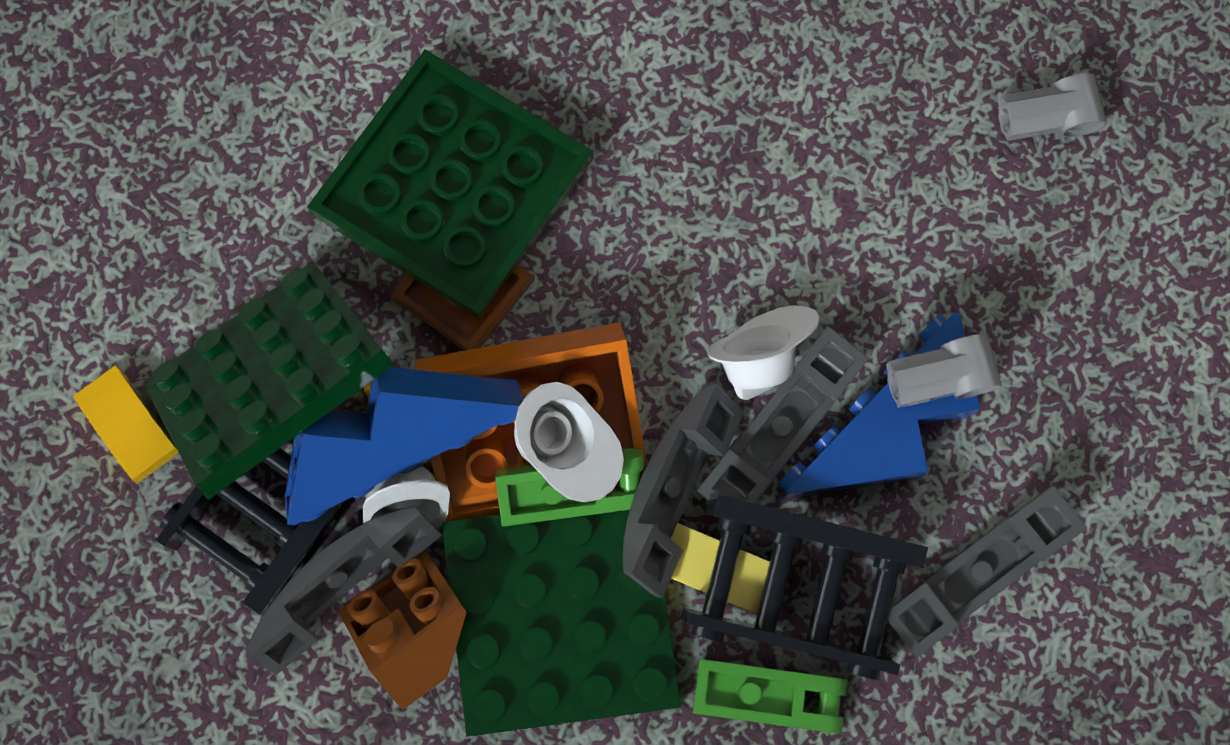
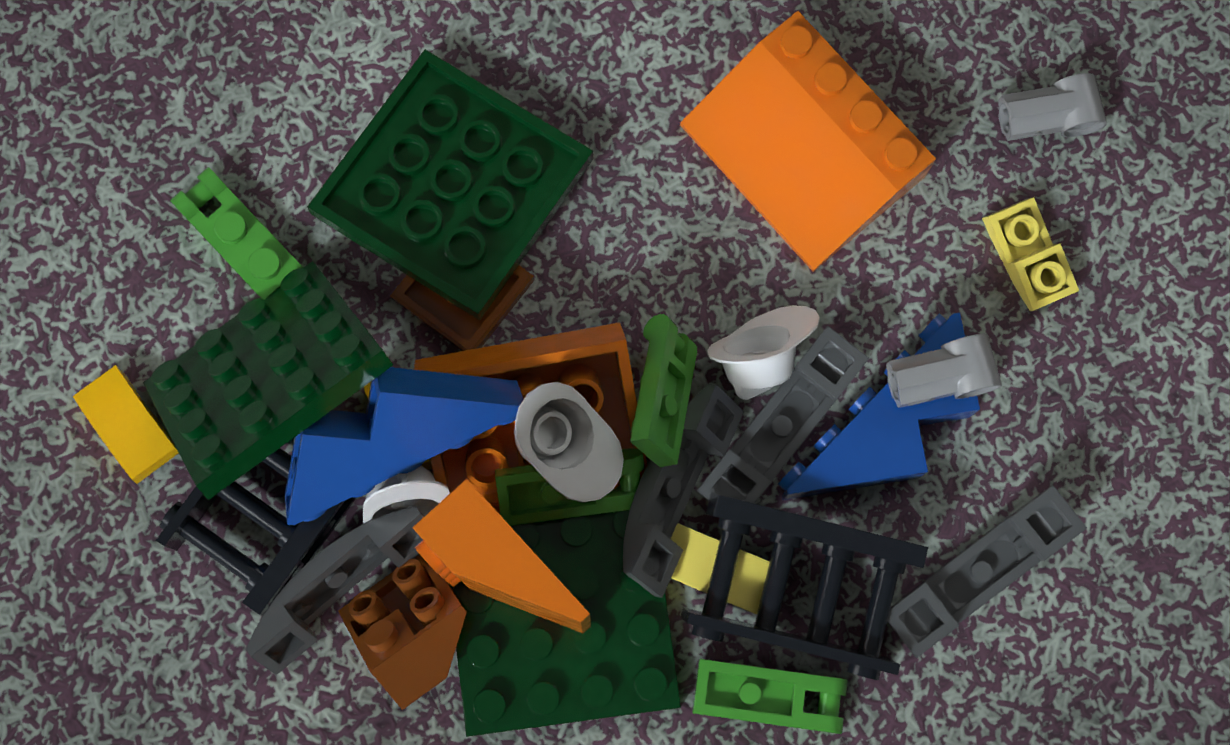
none -> bright green plate [170,167,303,300]
none -> orange slope [412,479,591,633]
none -> bright green plate [630,314,697,467]
none -> orange slope [680,11,936,272]
none -> light yellow slope [982,197,1079,311]

